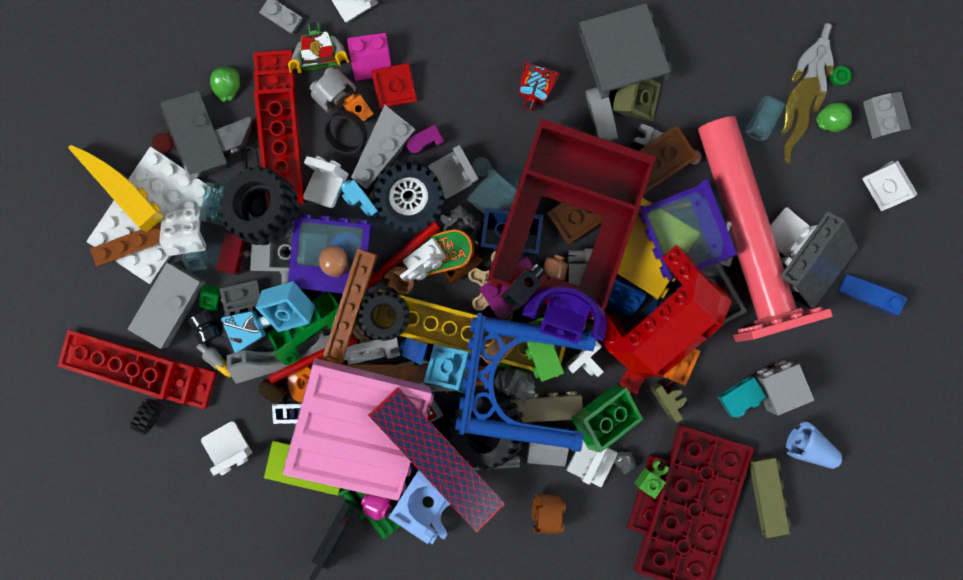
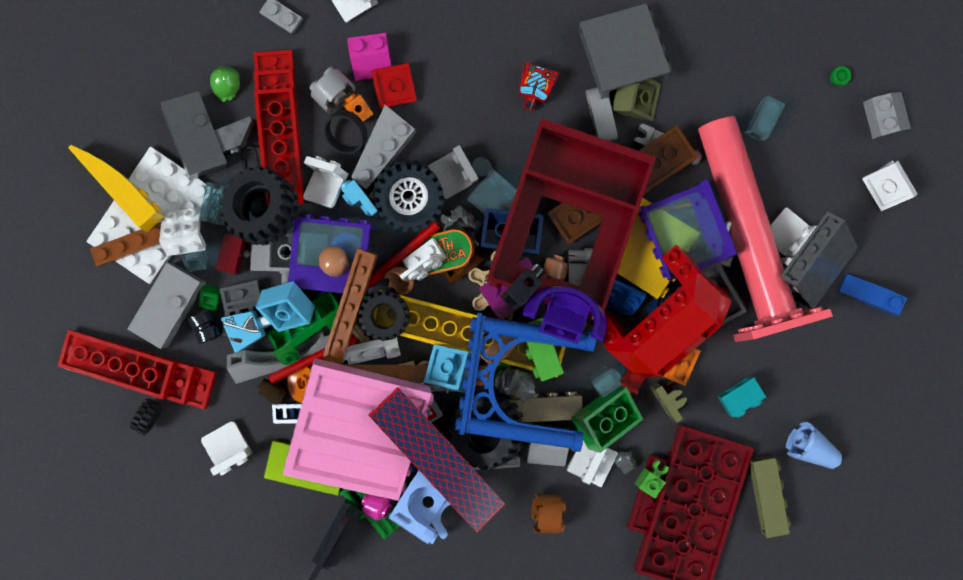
clear red tile [152,133,173,153] -> none
light grey piece [196,343,232,377] -> none
torso [288,23,349,73] -> none
blue slope [400,337,430,365] -> none
magenta leg [407,125,444,155] -> none
white bracket [565,341,603,377] -> none
light grey brick [753,360,814,415] -> none
piece [781,23,834,164] -> none
bright green hair [816,102,852,132] -> none
none -> clear light blue brick [588,365,622,398]

